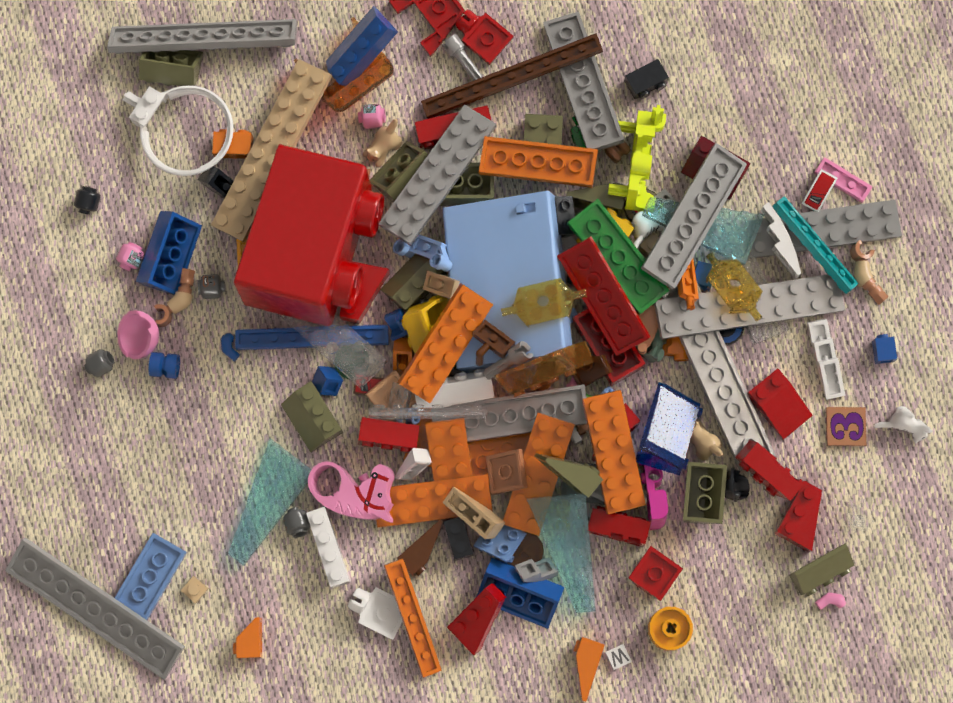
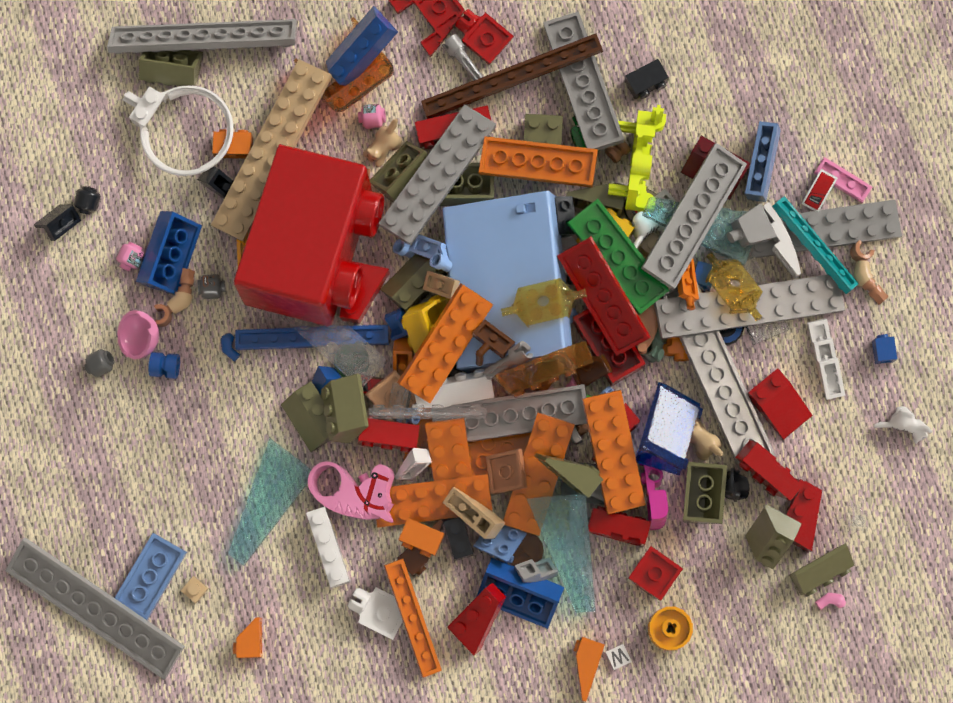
dark grey head [283,507,311,538] -> none
tile [826,407,867,446] -> none
none -> black panel [34,204,81,241]
none -> olive slope [321,374,369,444]
none -> orange brick [399,518,445,558]
none -> light grey torso [727,204,777,247]
none -> medium blue brick [745,121,781,202]
none -> olive slope [746,504,802,569]

